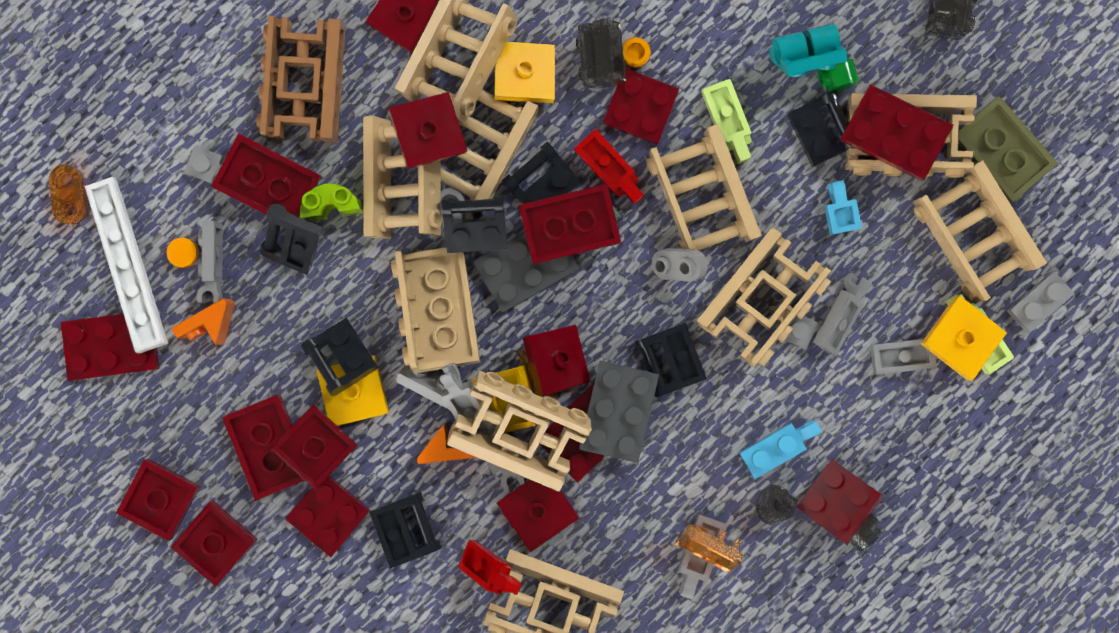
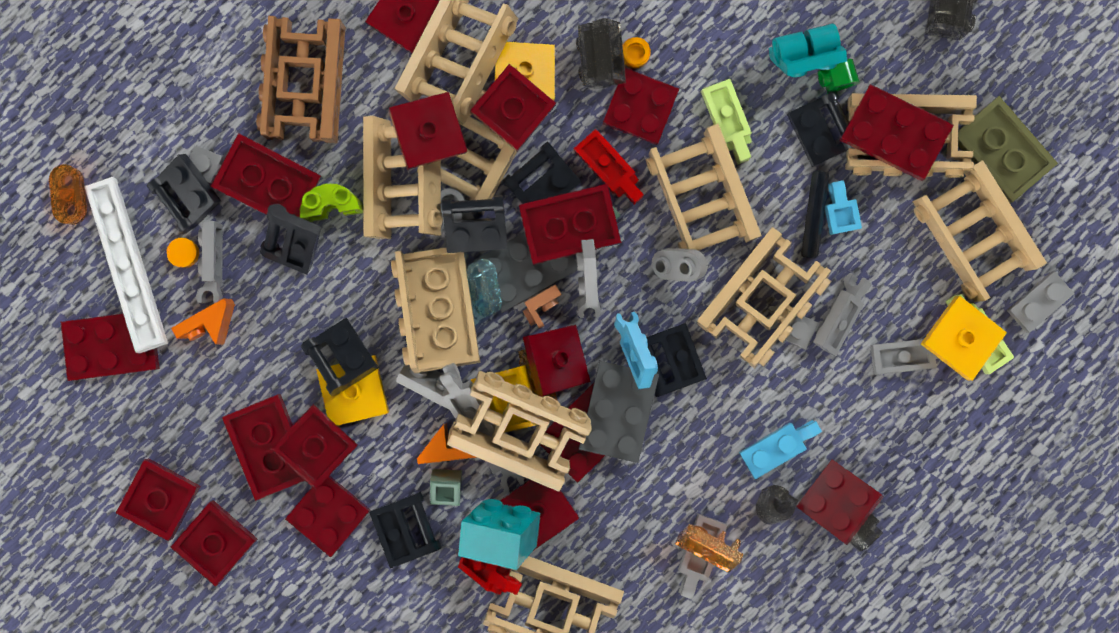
none -> black plate [147,154,221,234]
none -> sand green slope [430,469,462,506]
none -> teal brick [458,499,541,570]
none -> clear light blue beam [467,259,502,317]
none -> dark red plate [470,64,556,152]
none -> nougat bracket [523,284,562,329]
none -> light grey plate [576,239,601,318]
none -> medium azure plate [614,312,658,389]
none -> black axle [801,171,829,259]

